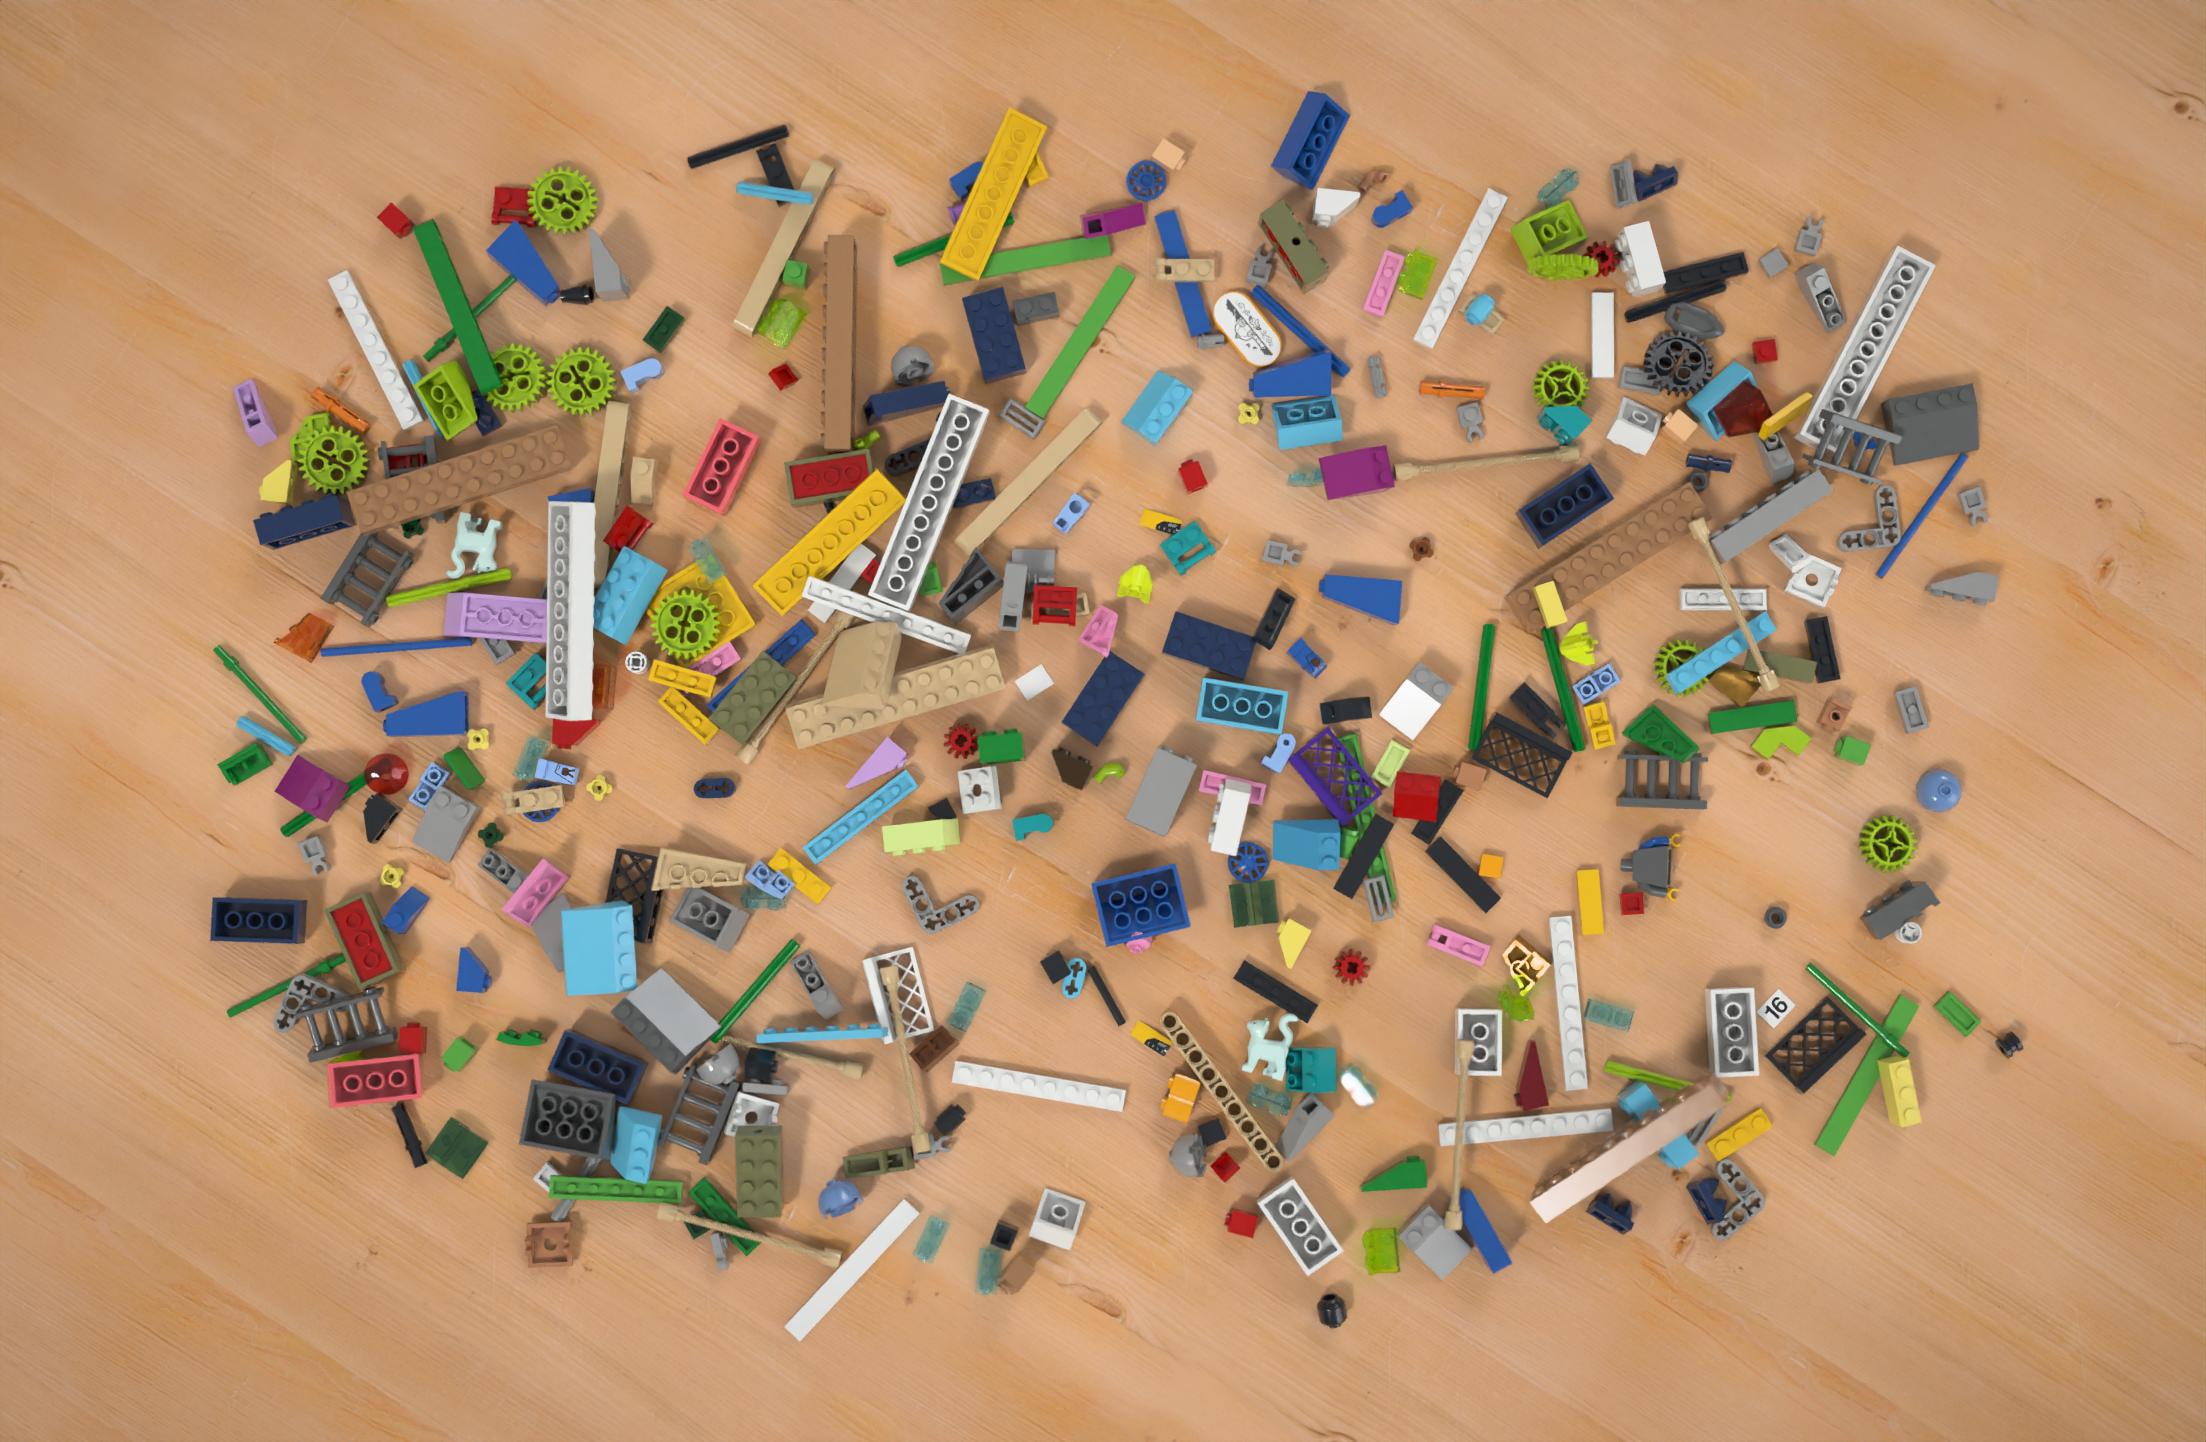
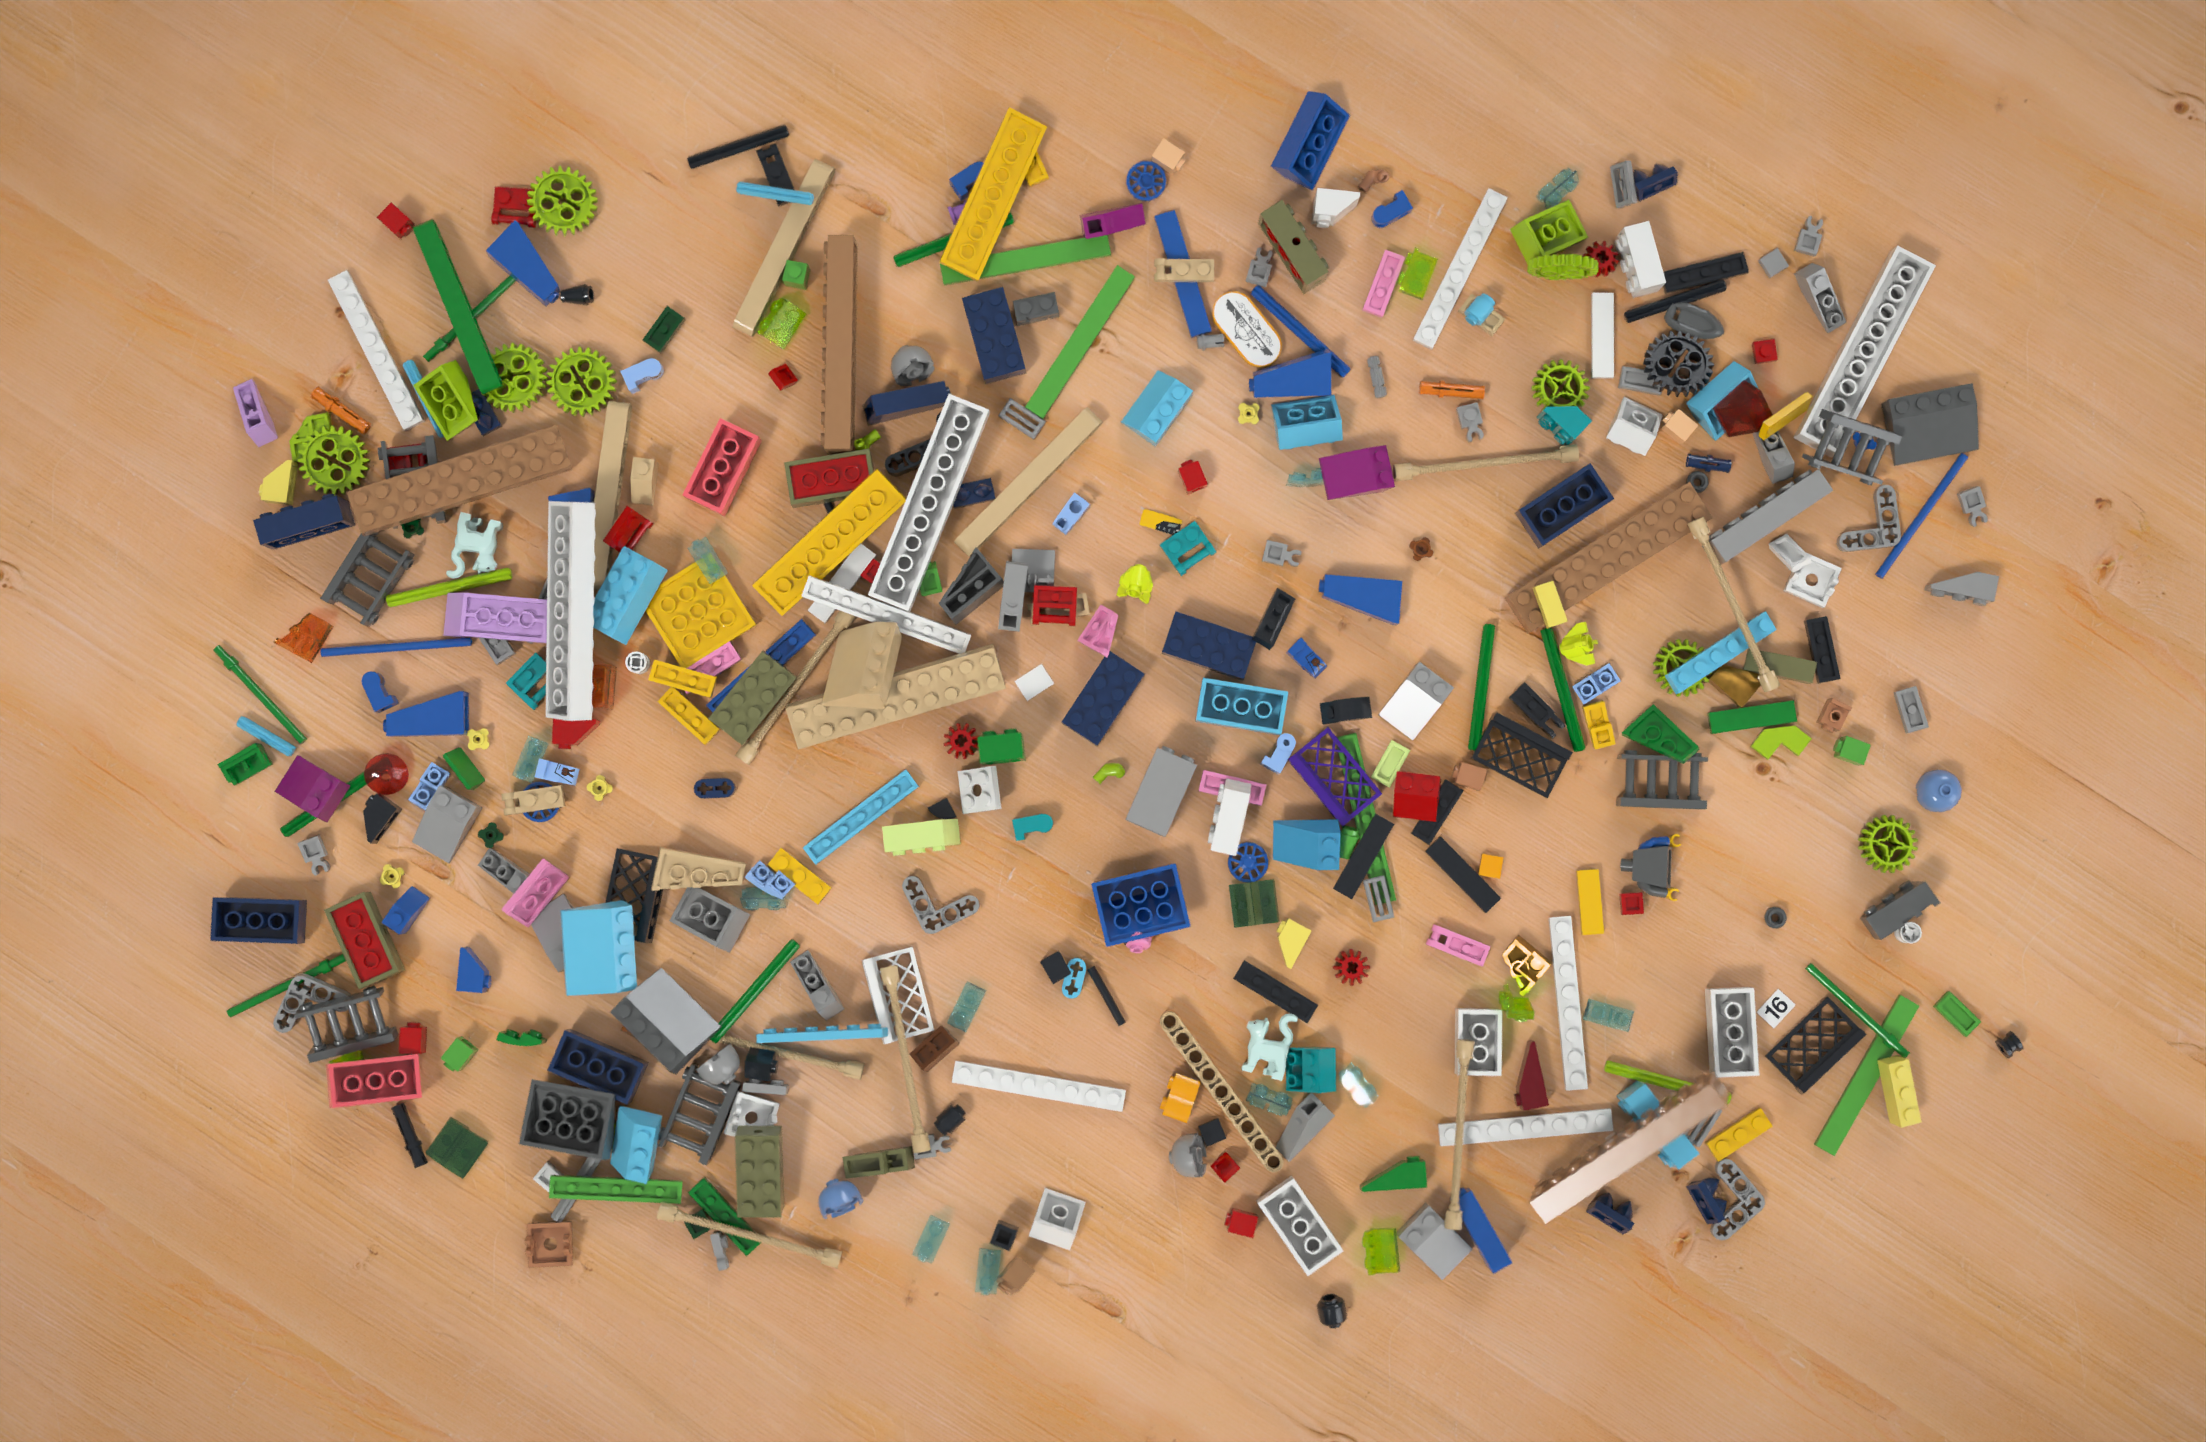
light grey slope [589,229,632,302] -> none
lime gear [650,589,722,660] -> none
white tile [784,1198,920,1341] -> none
lavender slope [846,737,908,790] -> none
dark brown slope [1051,747,1093,791] -> none
yellow sticker [1130,1021,1173,1056] -> none
white tile [1679,589,1767,611] -> none

